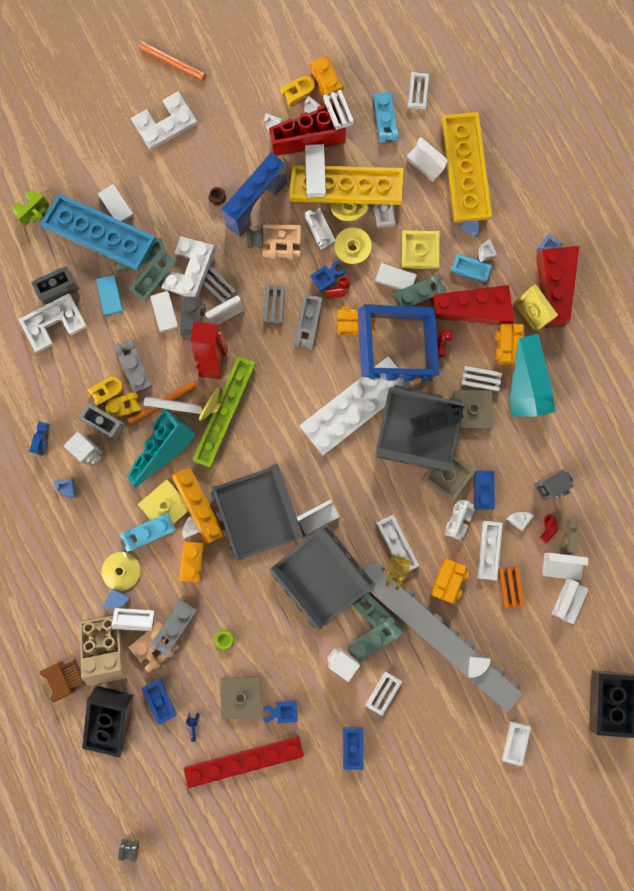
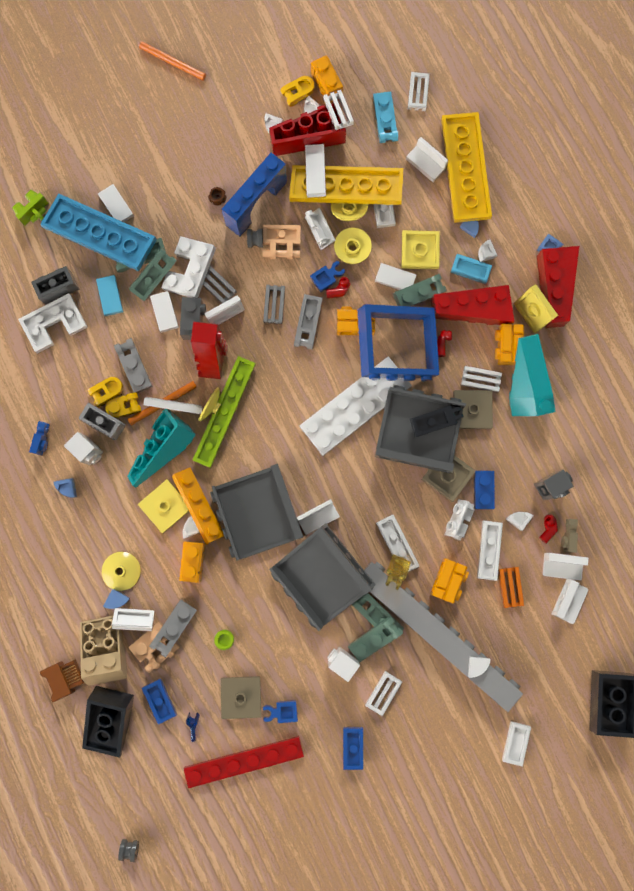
medium azure plate [119,513,176,552] -> none
white plate [131,92,198,151] -> none

